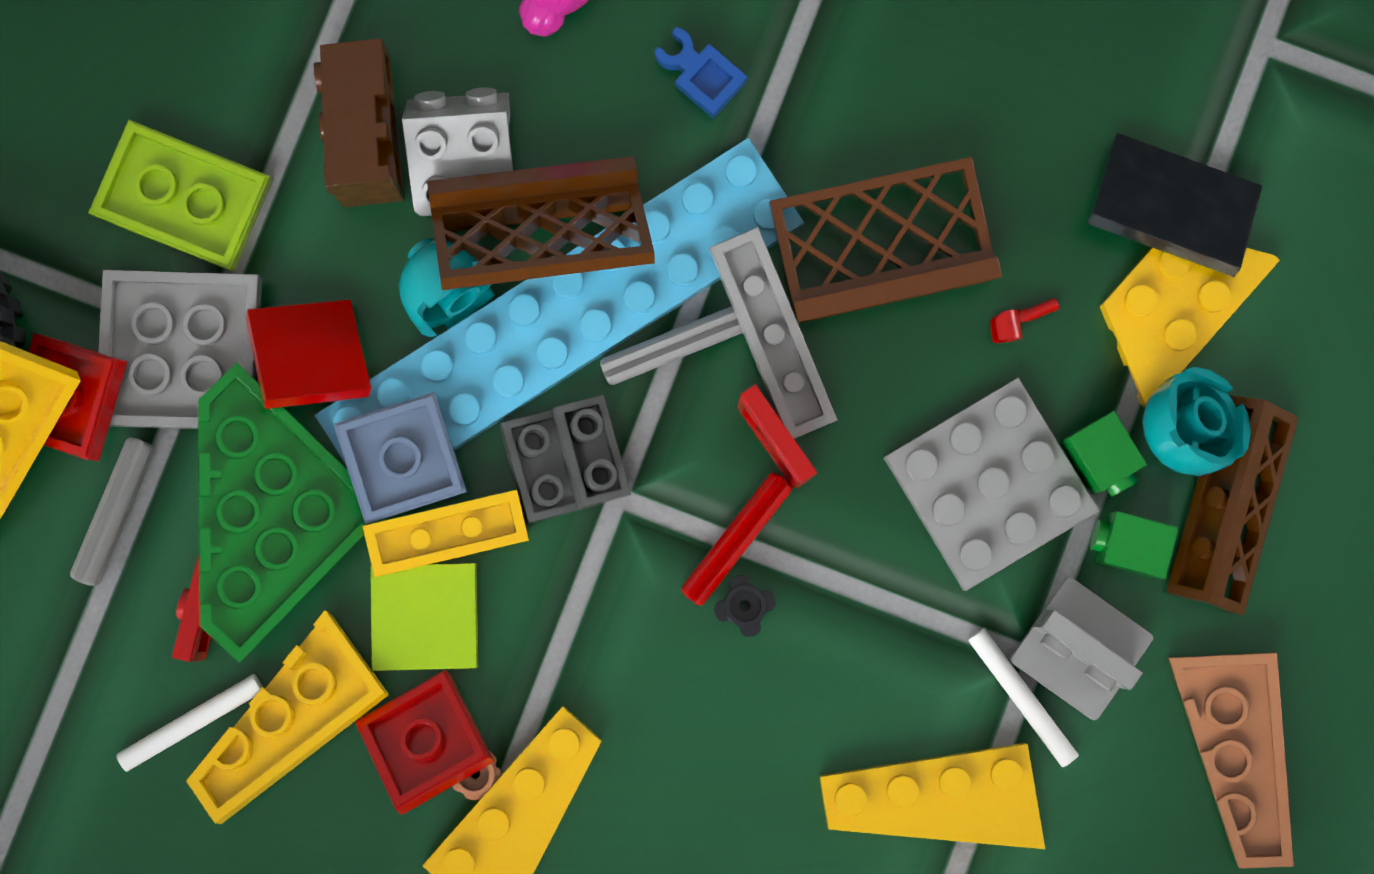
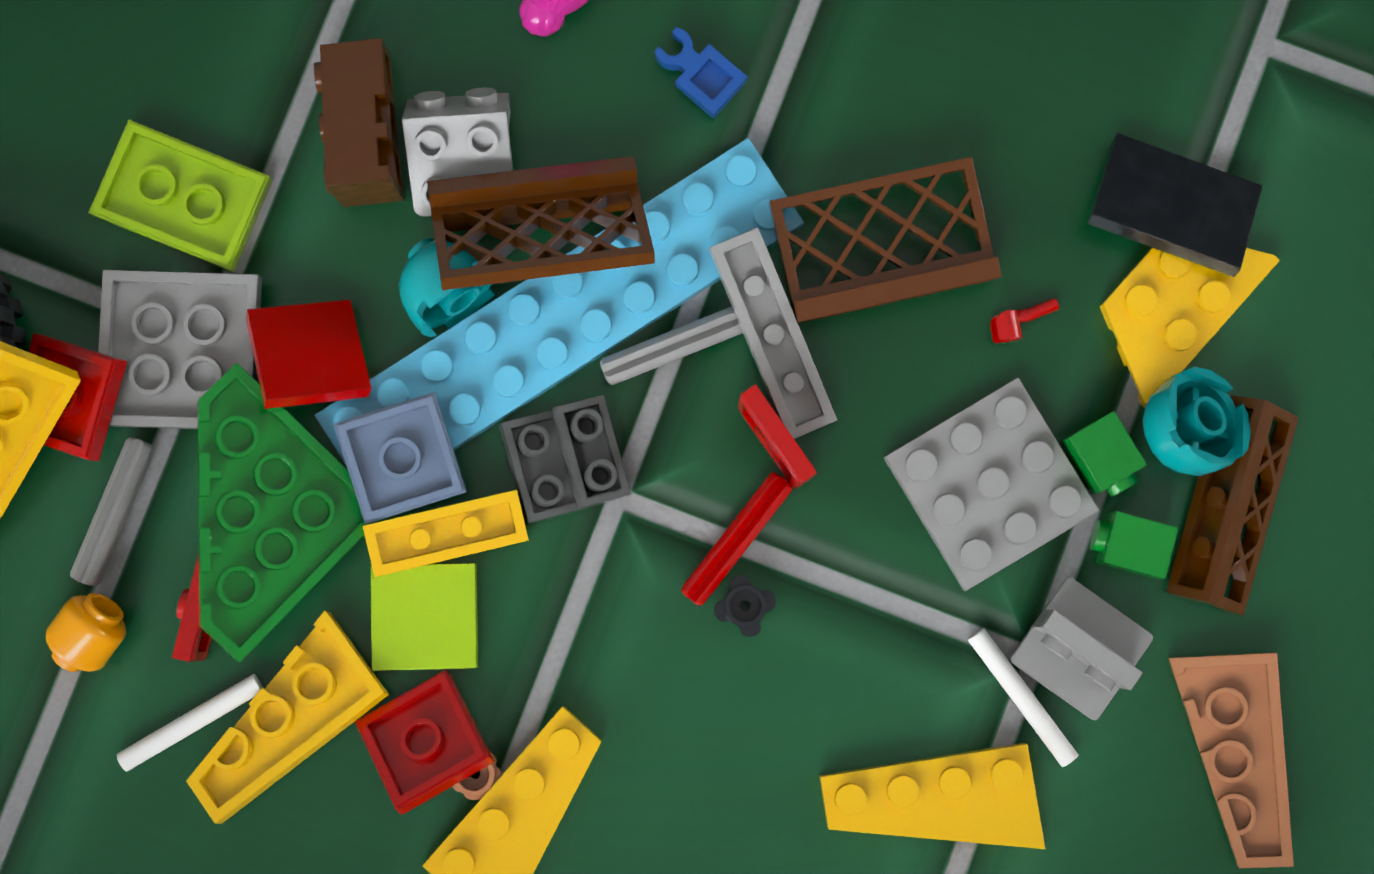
none -> light orange head [46,593,126,672]

